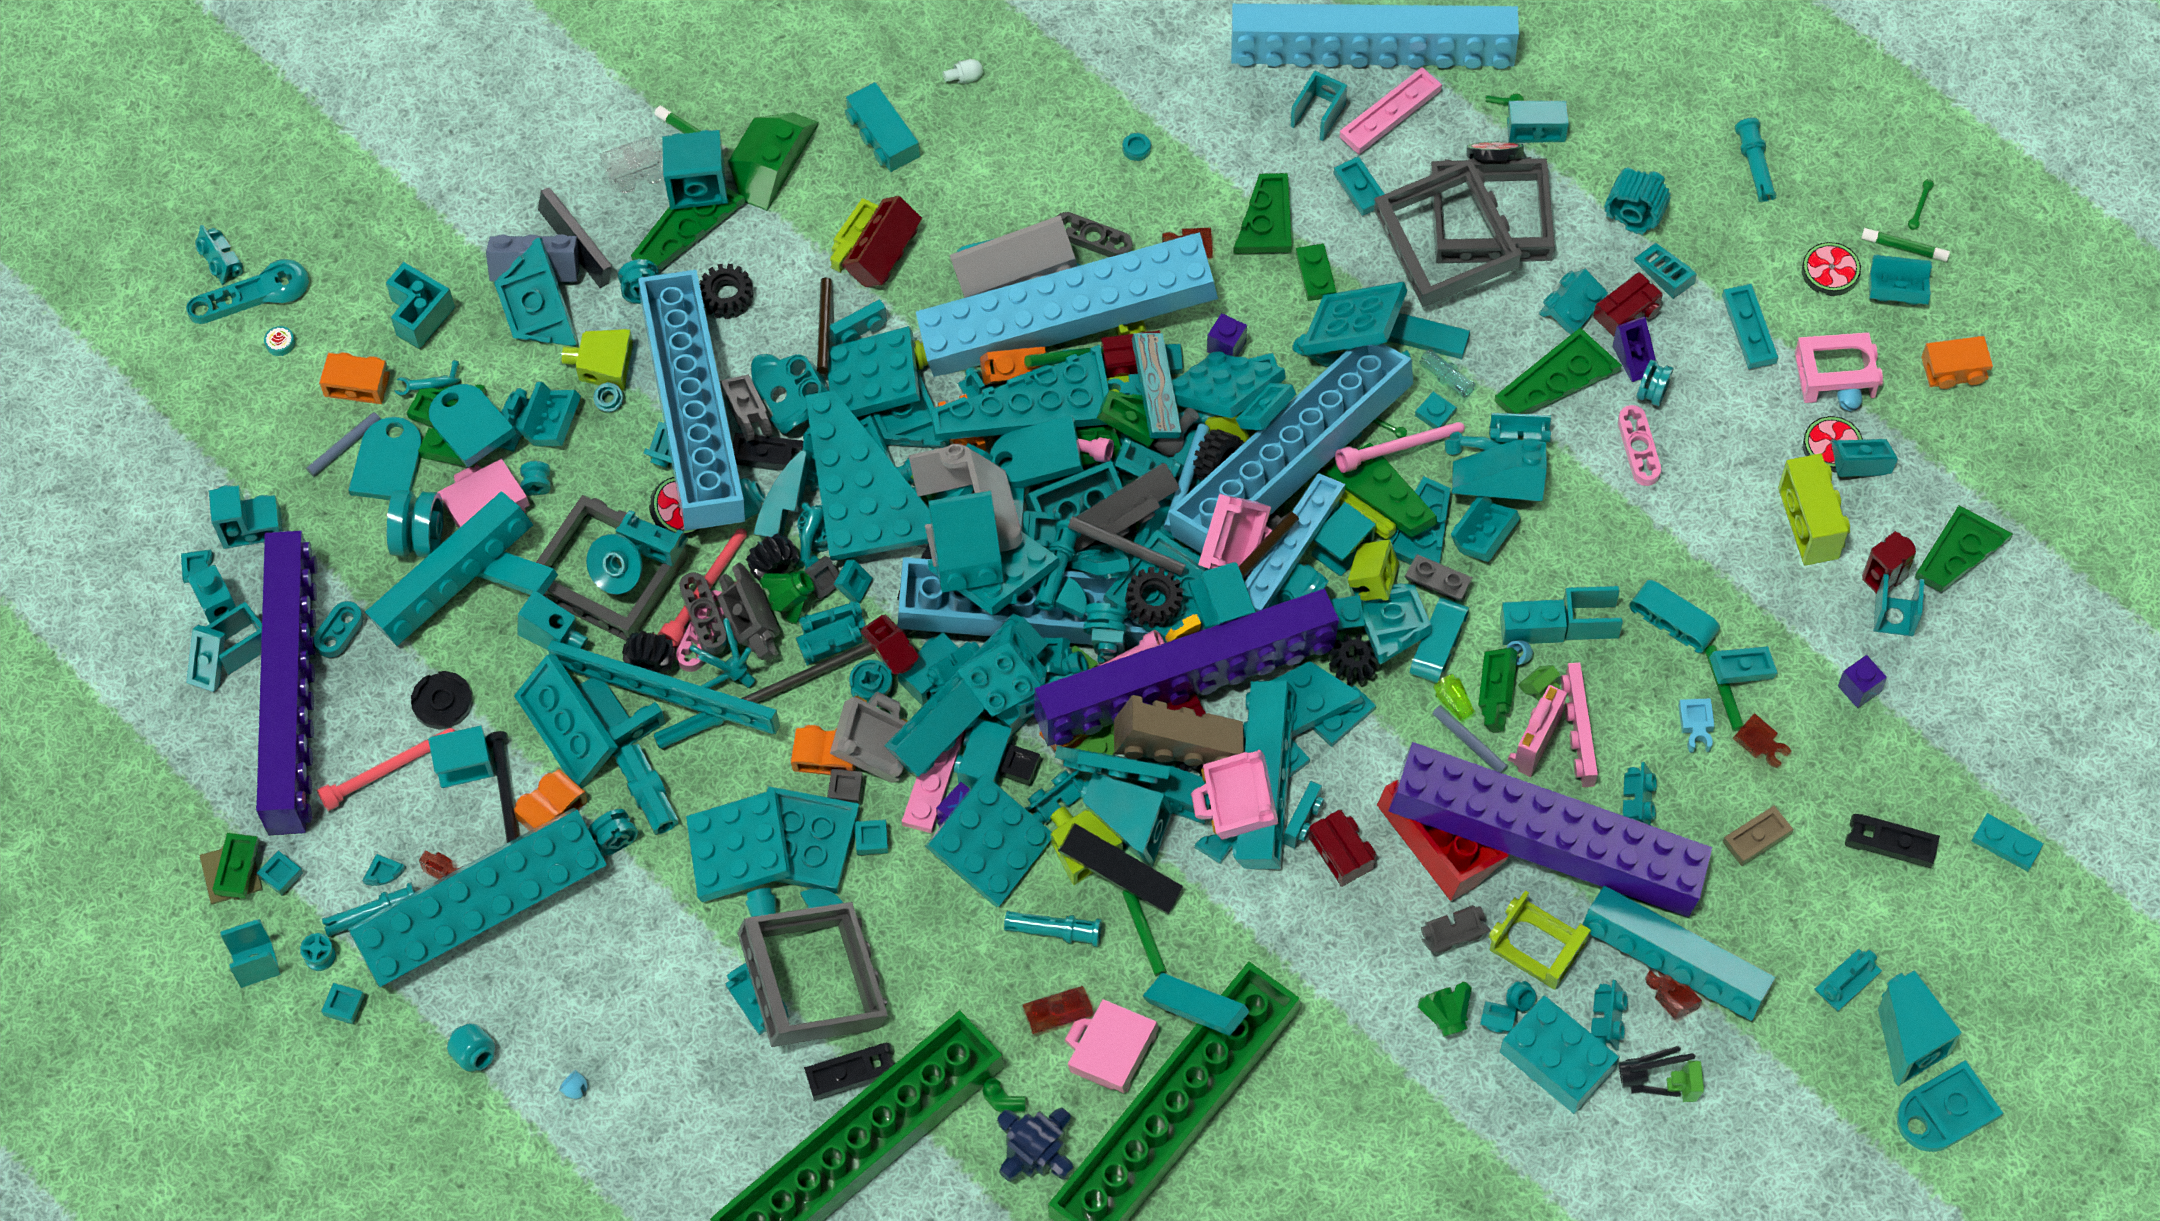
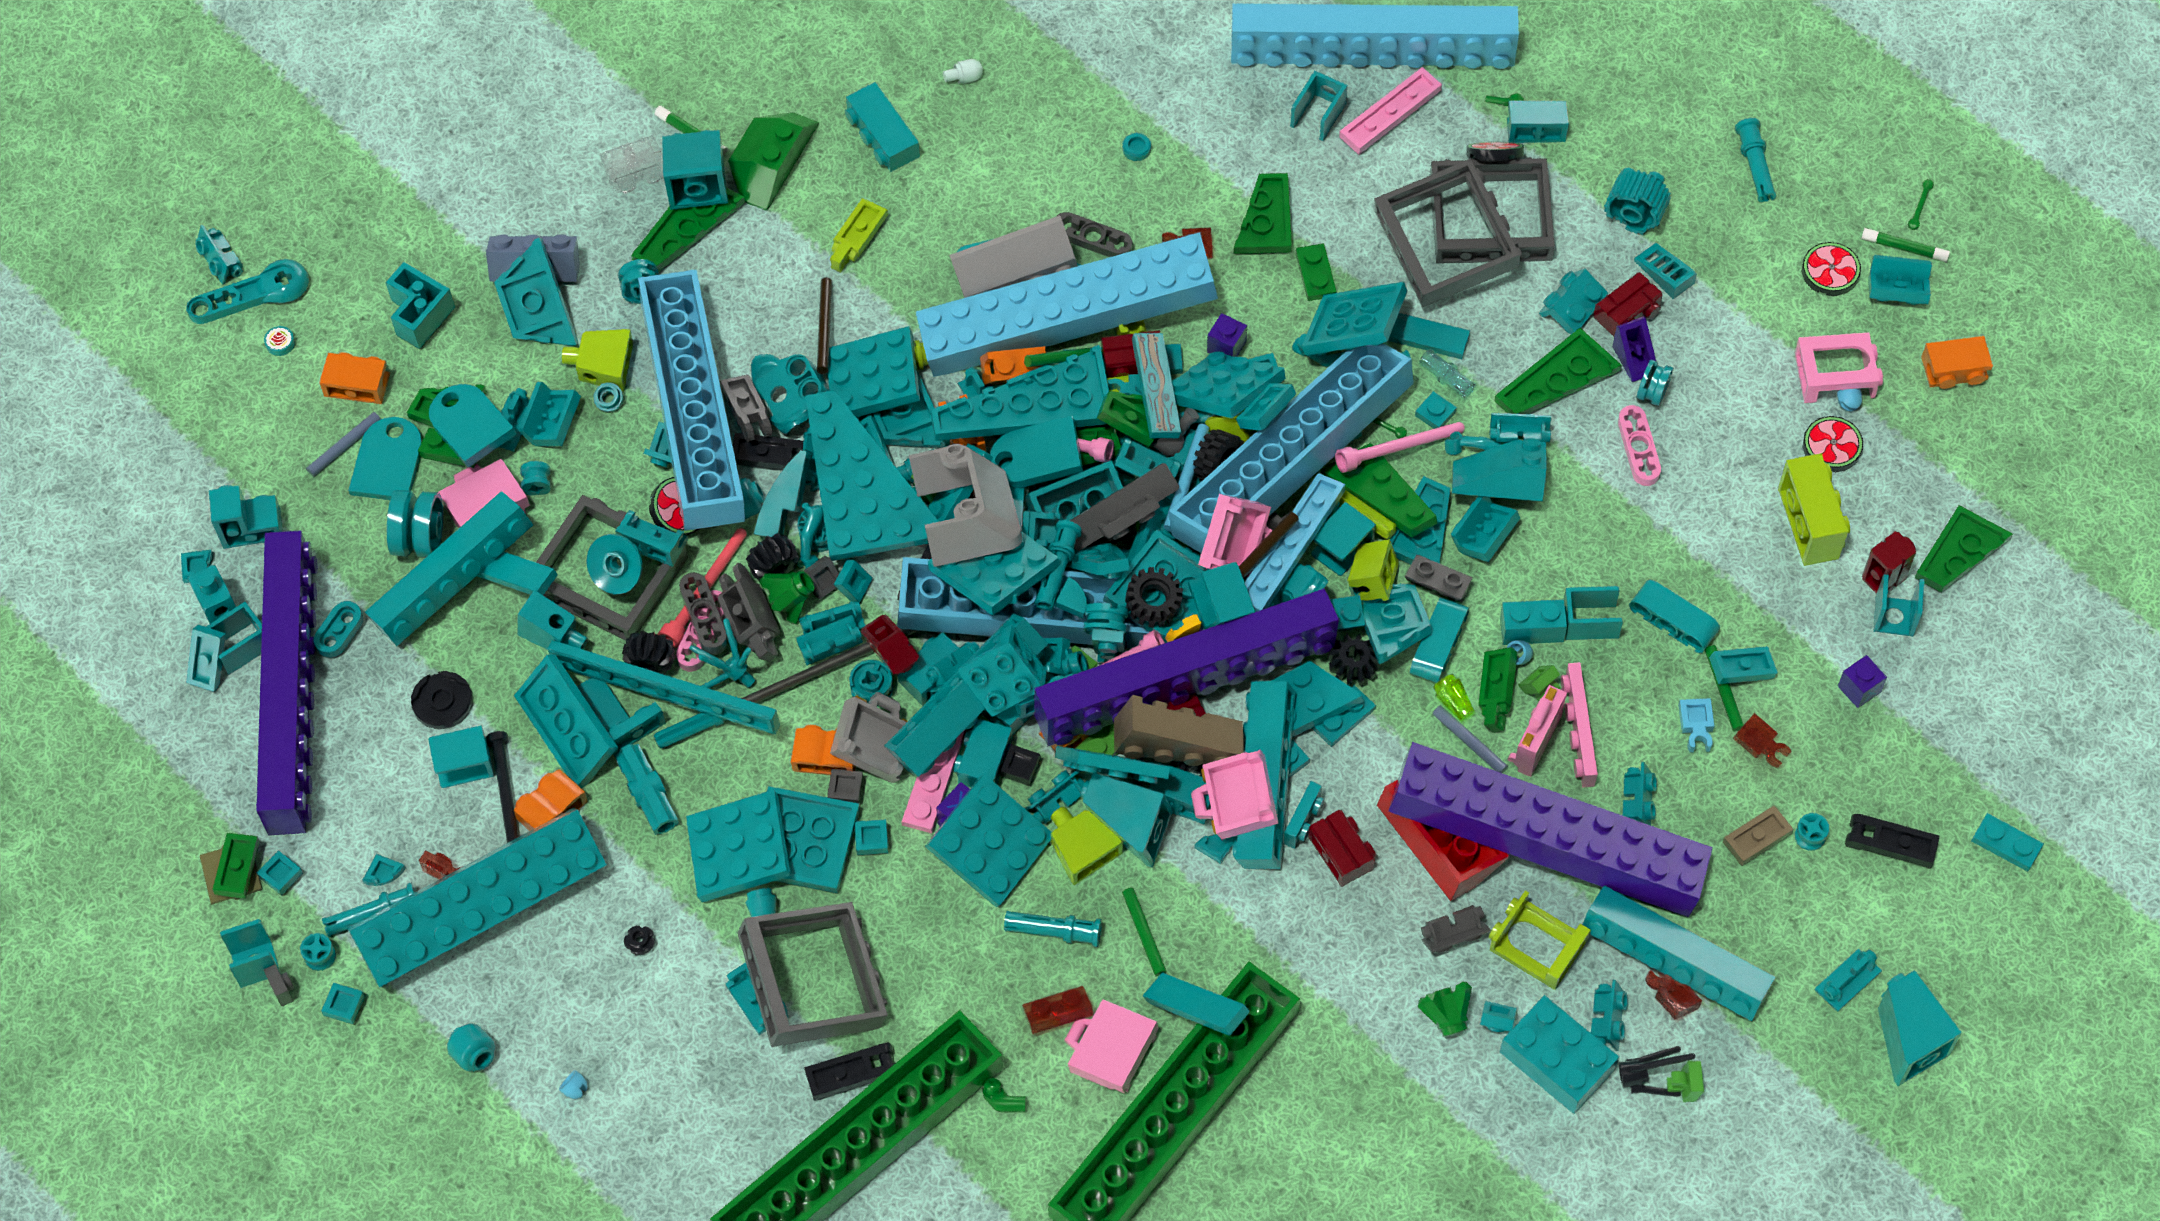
coral piece [317,728,455,812] -> none
teal piece [394,360,461,395] -> none
black tile [538,187,612,288] -> none
teal wheel [588,809,638,856] -> none
black tyre [699,263,753,319] -> none
teal tile [800,888,843,908] -> none
teal plate [829,299,887,346] -> none
dark red brick [842,195,922,287] -> none
teal slope [929,490,1003,593] -> none
dark blue piece [997,1108,1074,1182] -> none
black tile [1058,823,1183,914] -> none
dark grey bar [1068,516,1186,575] -> none
teal plate [1333,156,1384,216] -> none
teal plate [1506,981,1536,1011] -> none
teal plate [1722,284,1778,369] -> none
teal slope [1832,439,1898,477] -> none
teal tile [1897,1060,2004,1152] -> none
none -> dark grey plate [264,964,295,1007]
none -> black plate [624,925,655,955]
none -> teal wheel [1795,813,1829,851]

